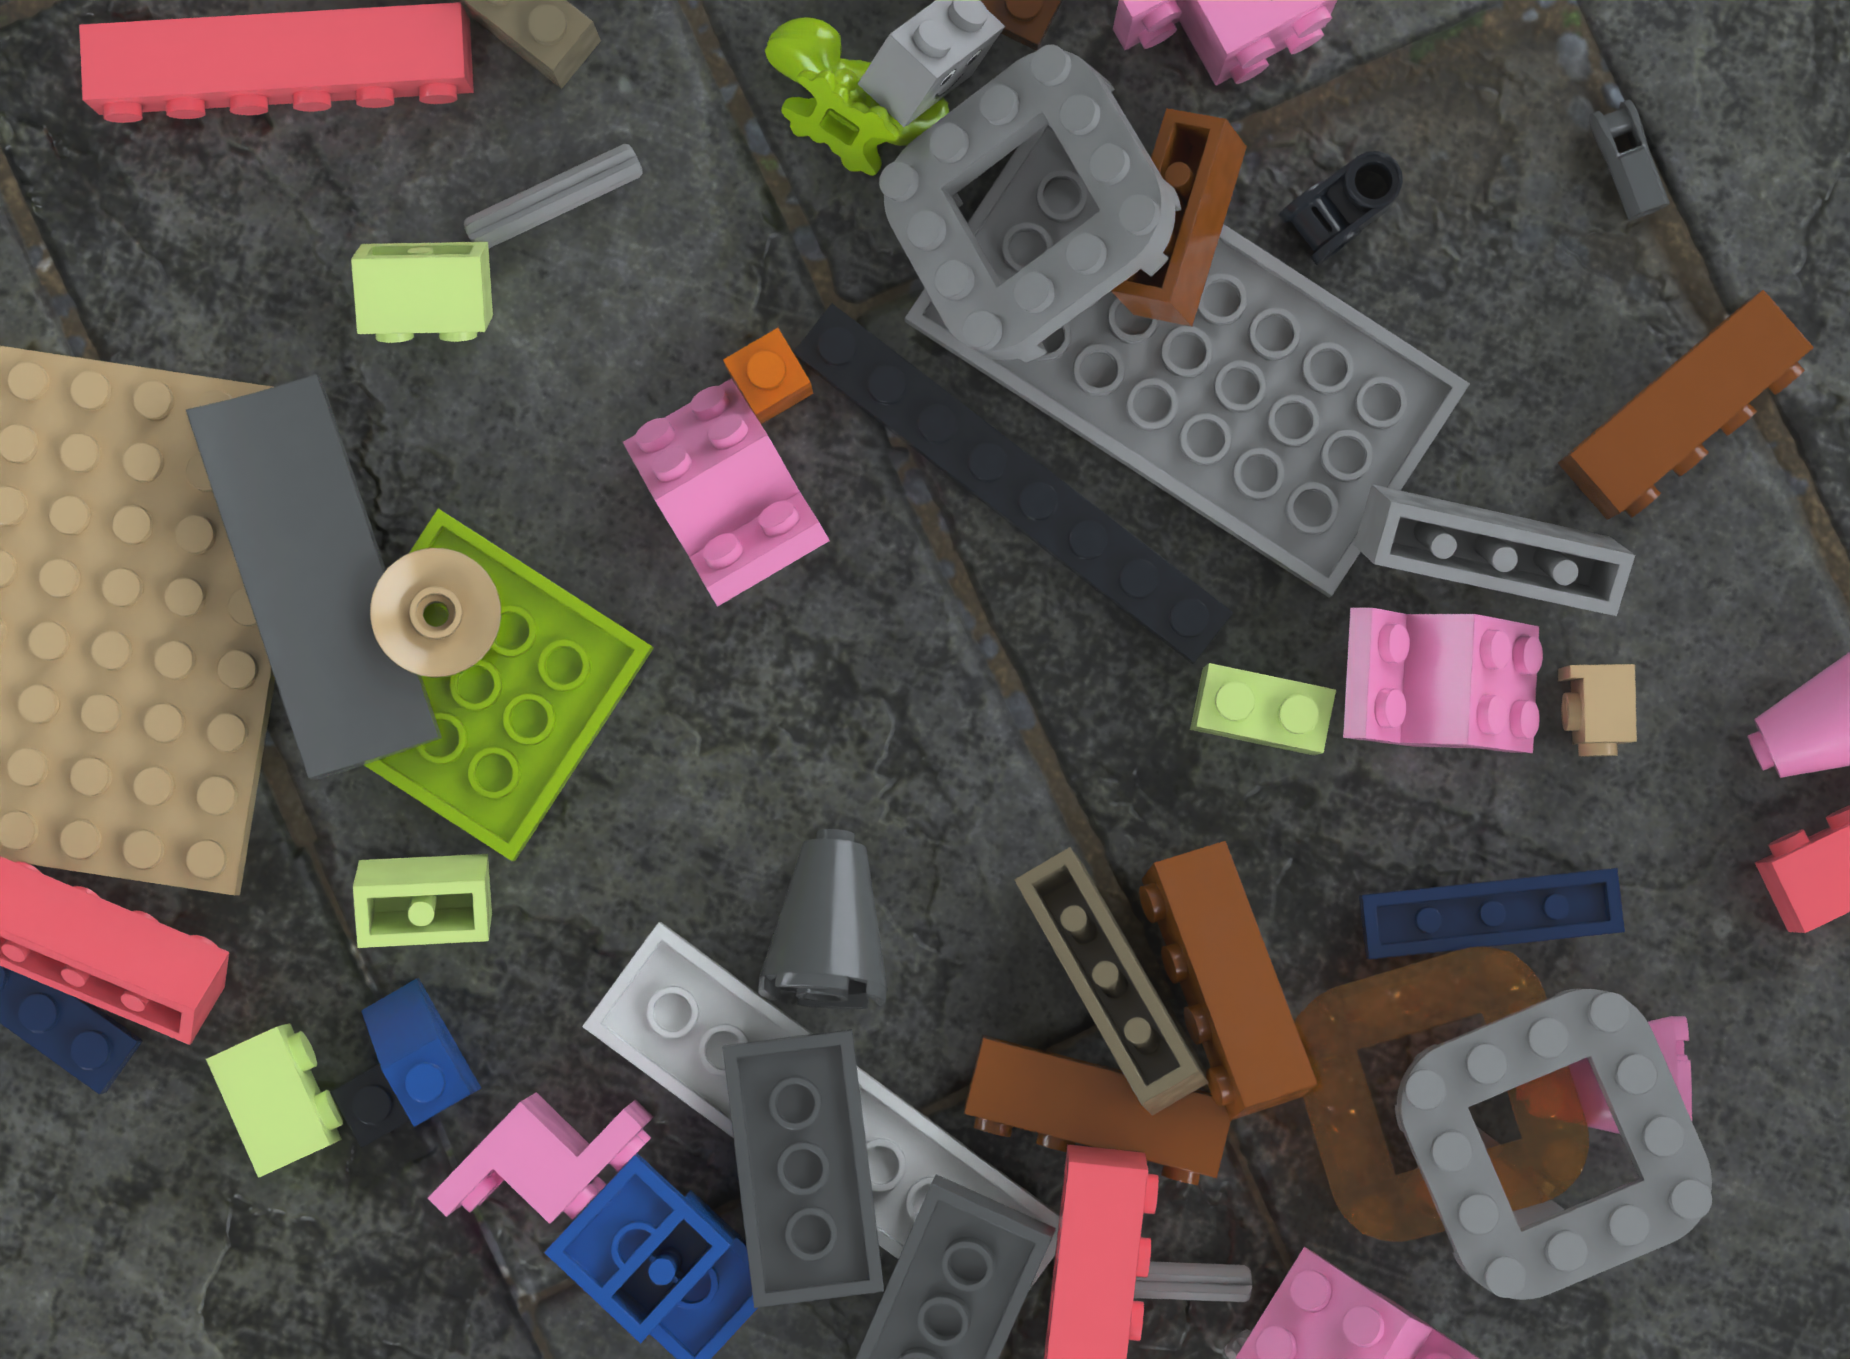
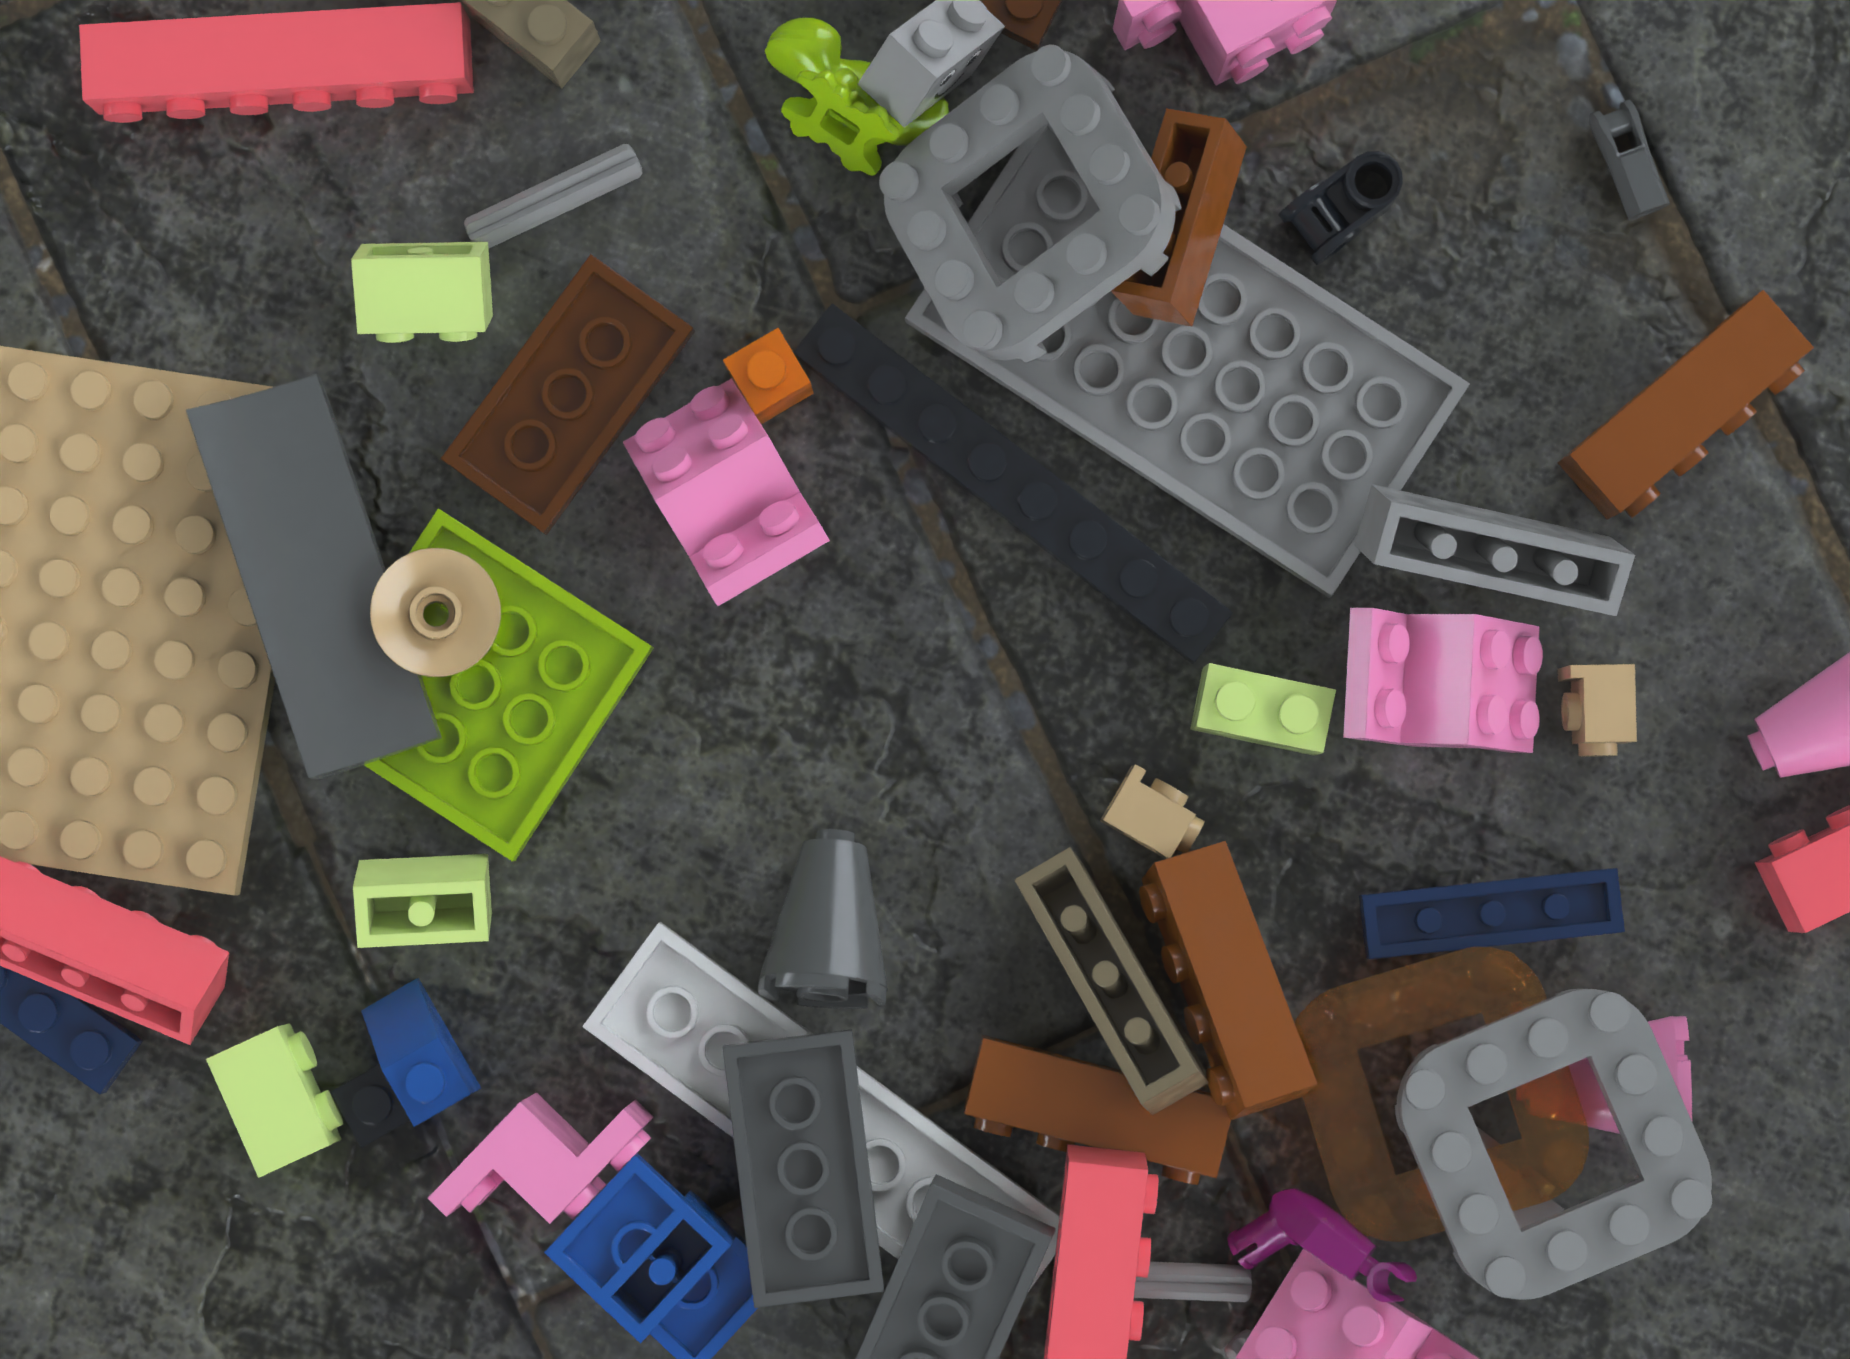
none -> reddish brown plate [441,254,695,535]
none -> tan brick [1100,764,1205,859]
none -> magenta arm [1227,1188,1417,1302]

